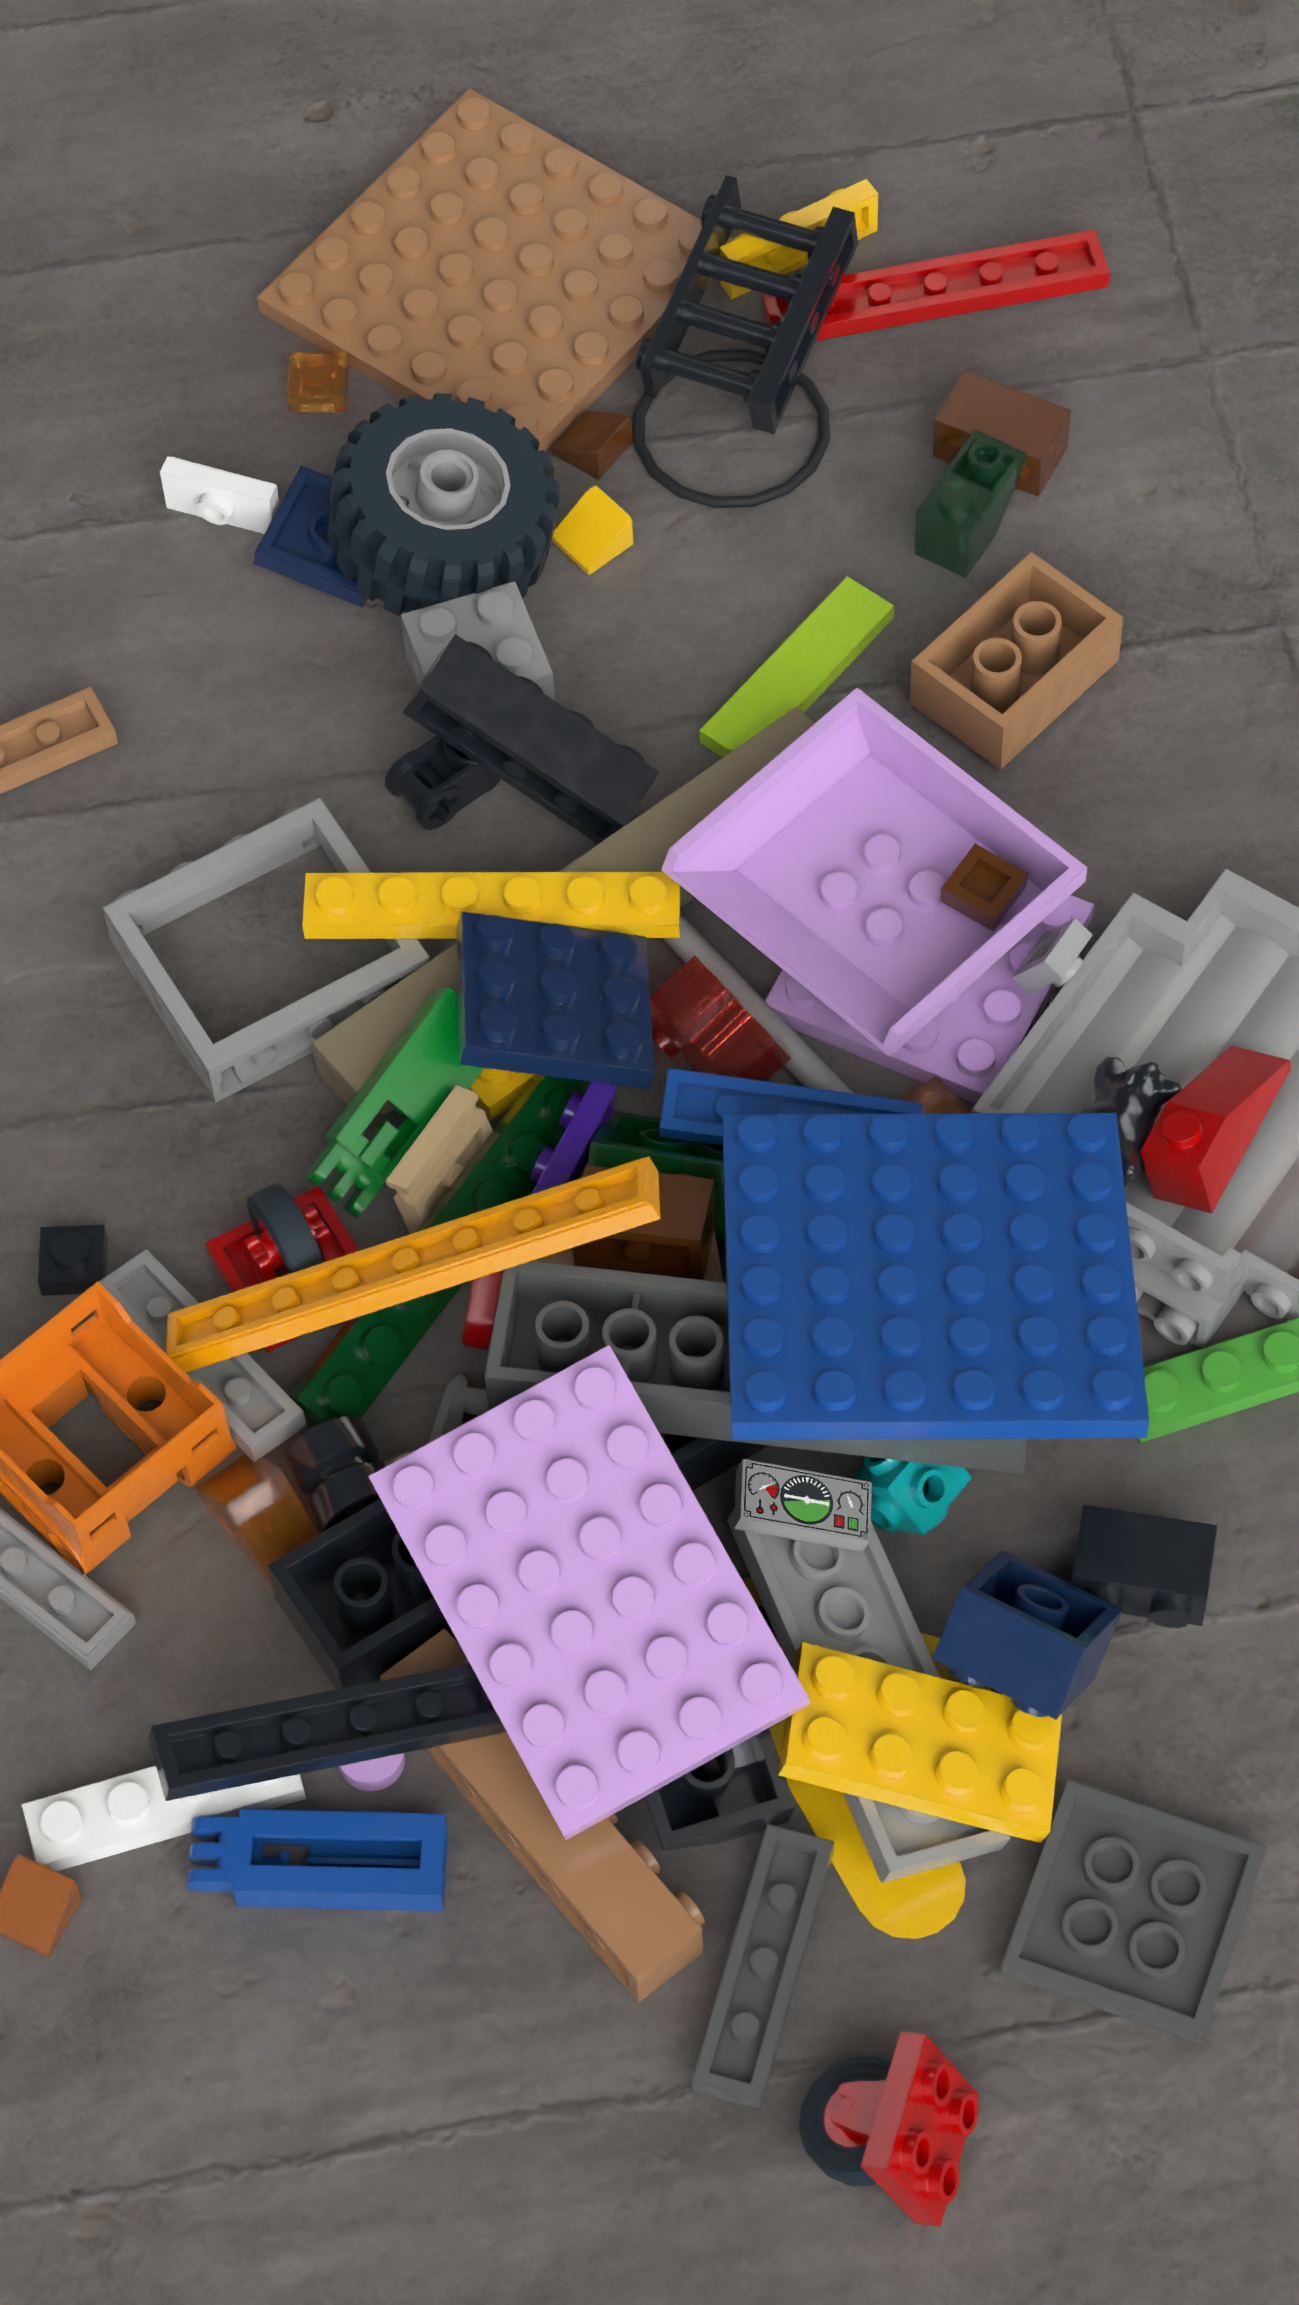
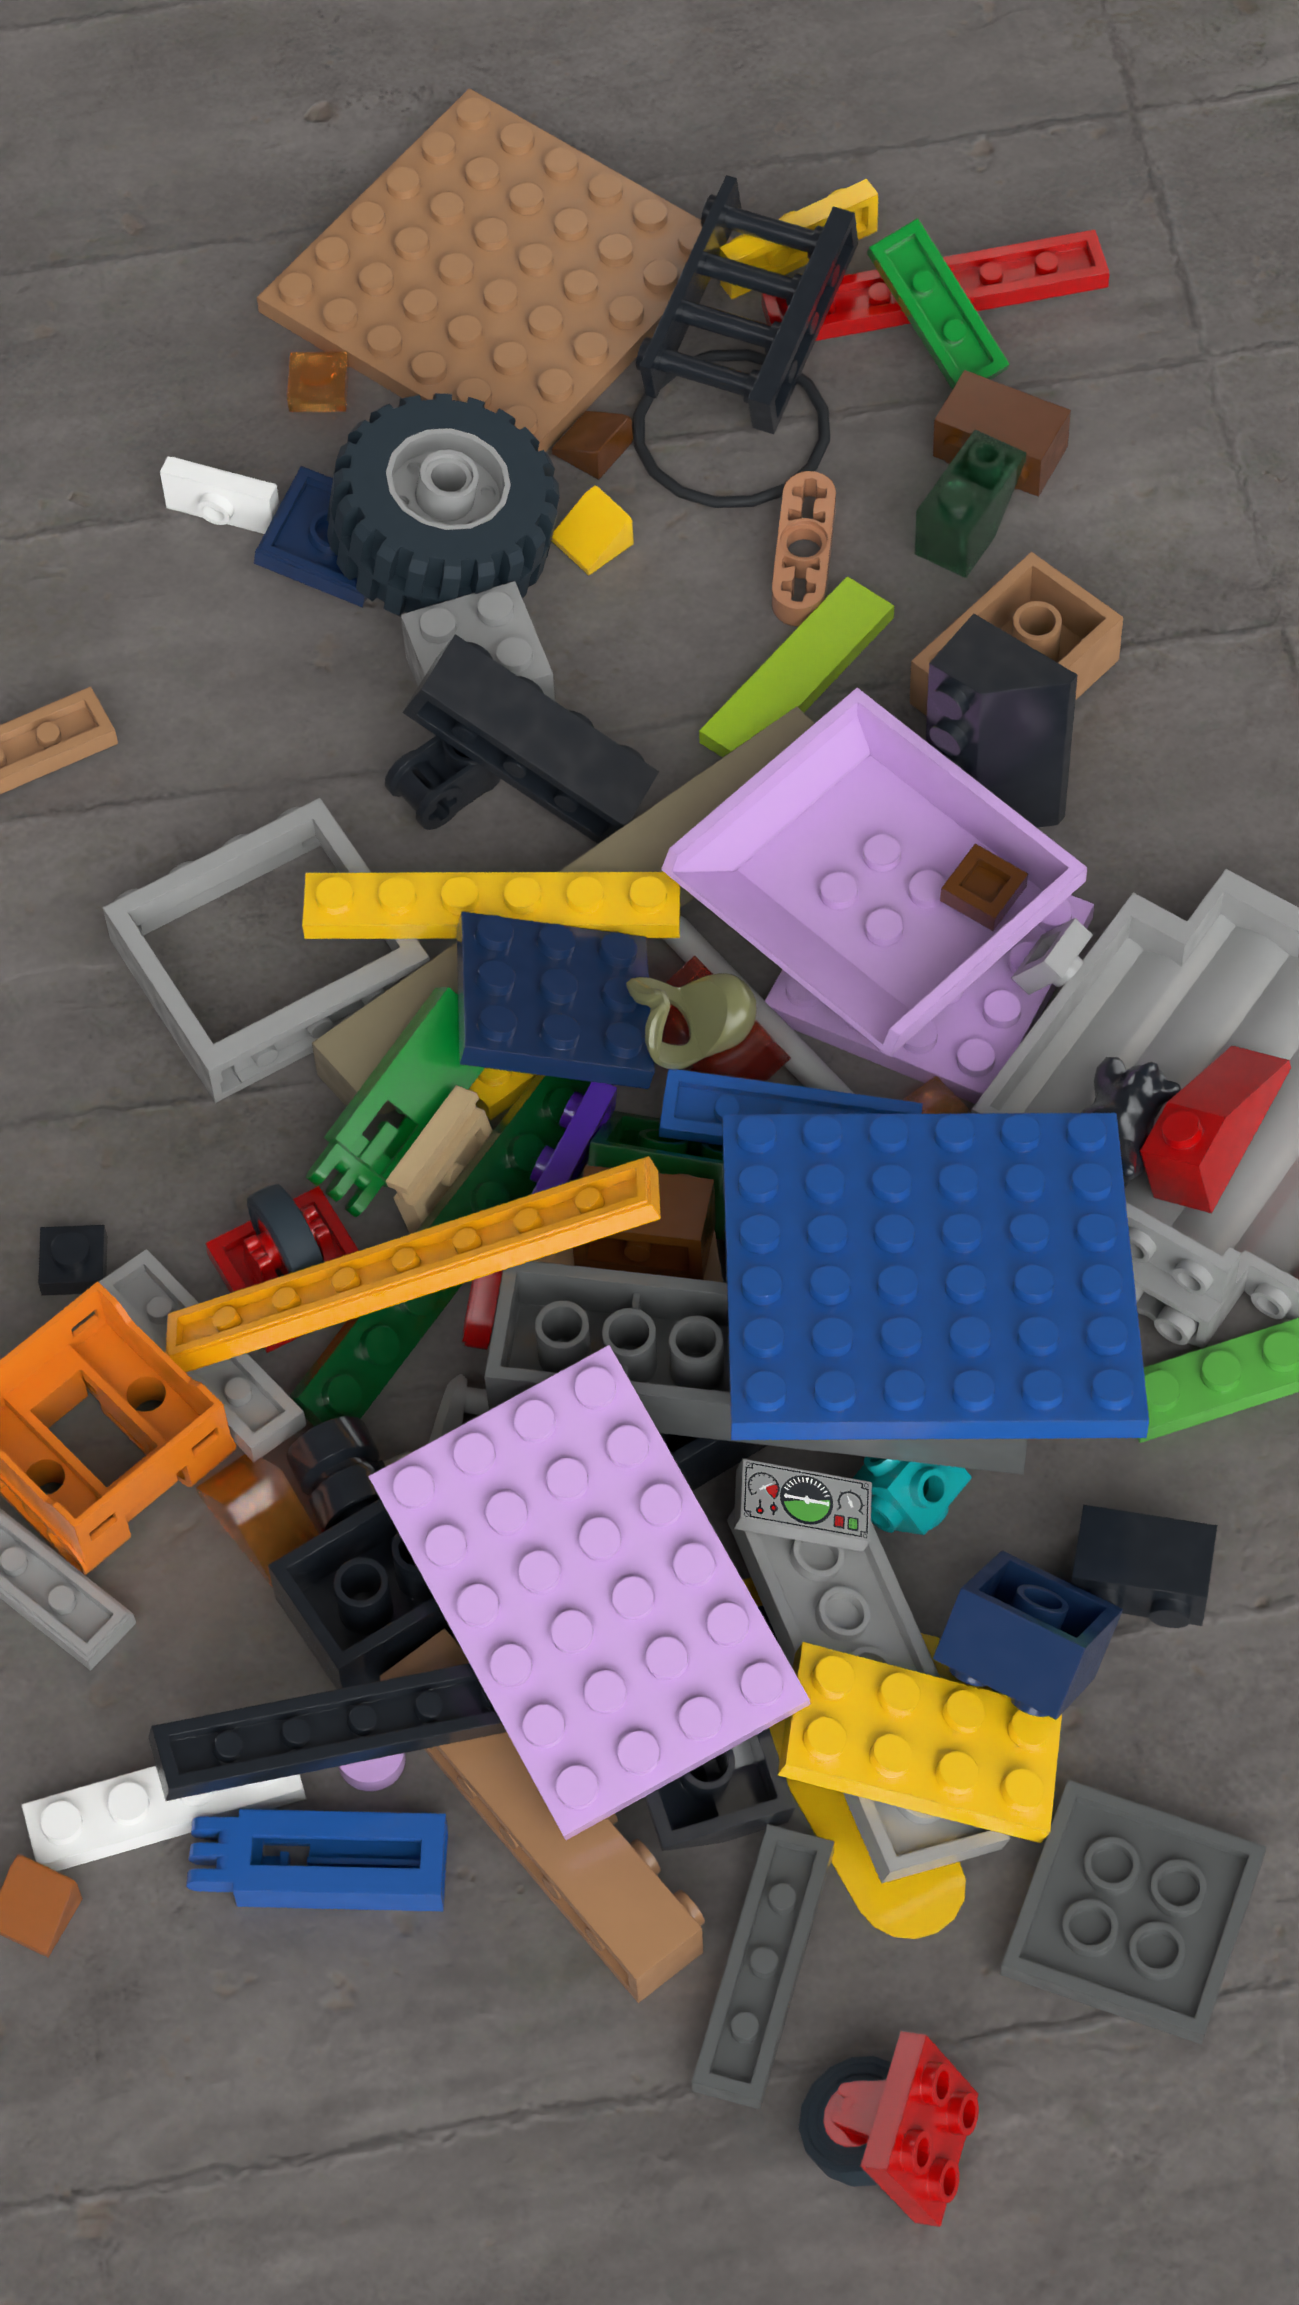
none -> olive piece [626,973,757,1070]
none -> nougat beam [772,471,836,627]
none -> green plate [867,218,1010,390]
none -> black slope [926,613,1078,828]

